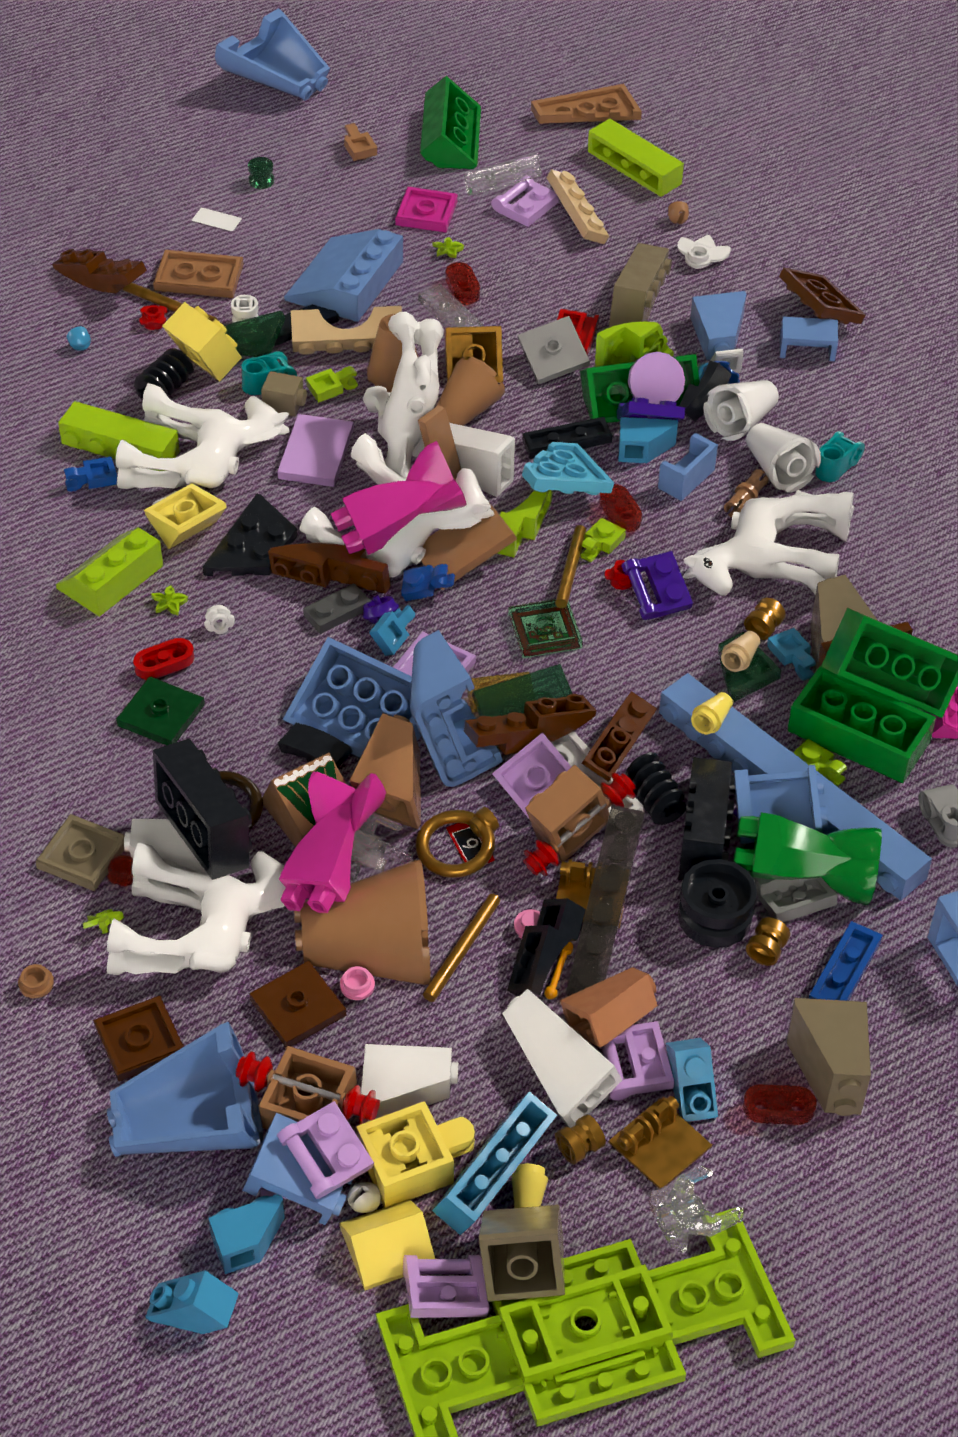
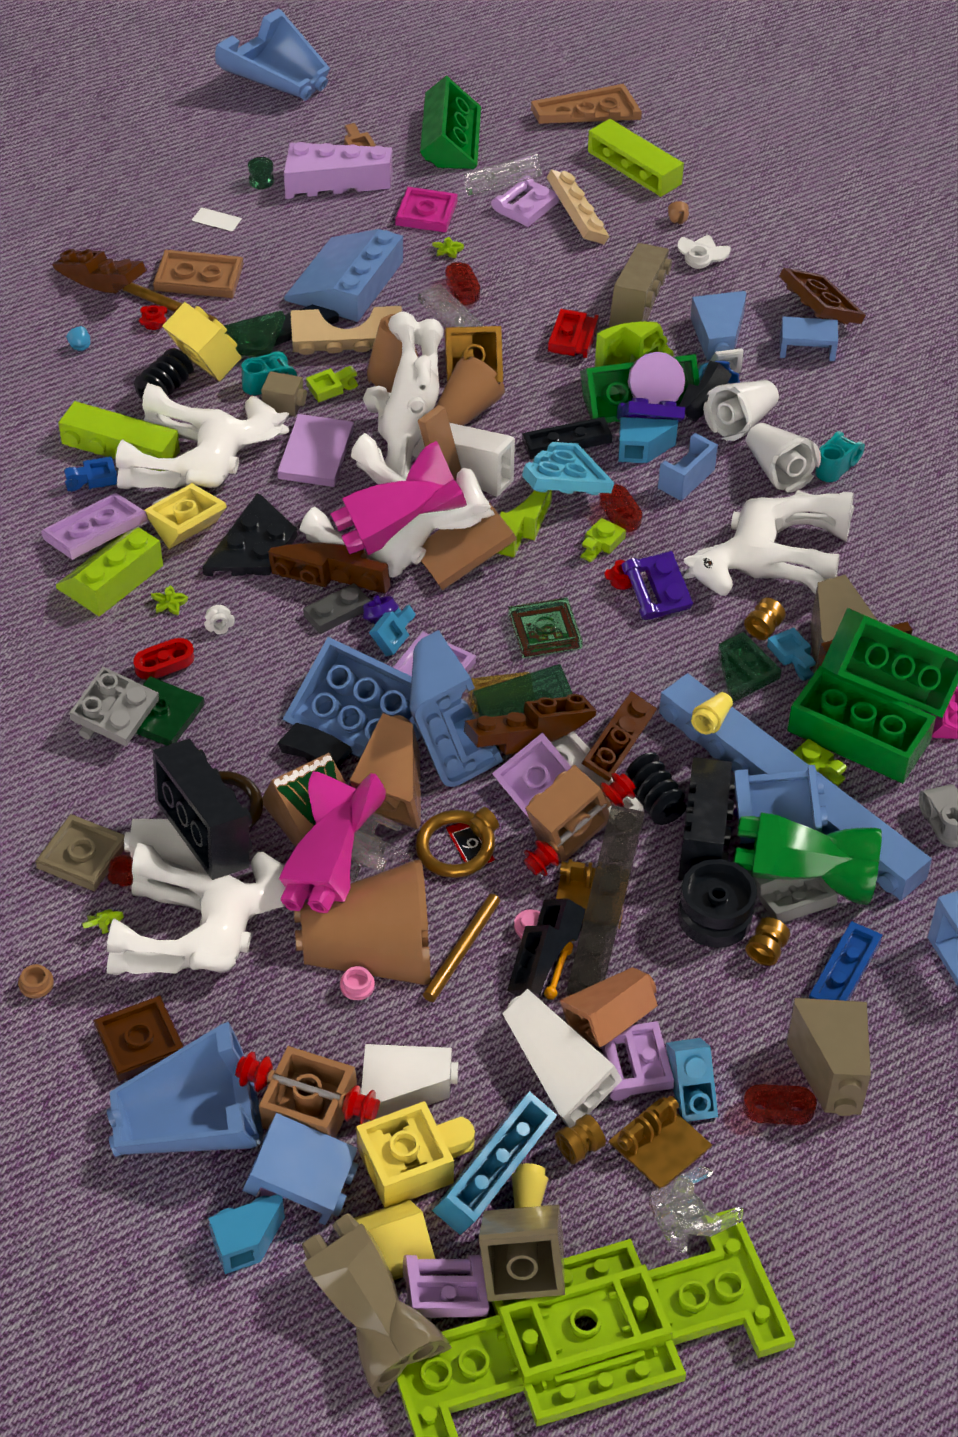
dark azure slope [145,1270,239,1334] -> none
white wheel [231,295,260,334] -> none
reddish brown plate [249,961,347,1048] -> none
lavender plate [277,1101,374,1199] -> none
white hinge [347,1182,381,1213] -> none
blue plate [401,564,455,602] -> none
light grey plate [518,316,590,385] -> none
pearl gold bar [555,525,586,608] -> none
tan cone [721,631,760,672] -> none
medium nougat pin [724,469,769,517] -> none
none -> lavender tile [41,493,148,560]
none -> light grey plate [70,667,159,746]
none -> lavender wedge [284,142,393,199]
none -> dark tan hips [302,1213,452,1398]

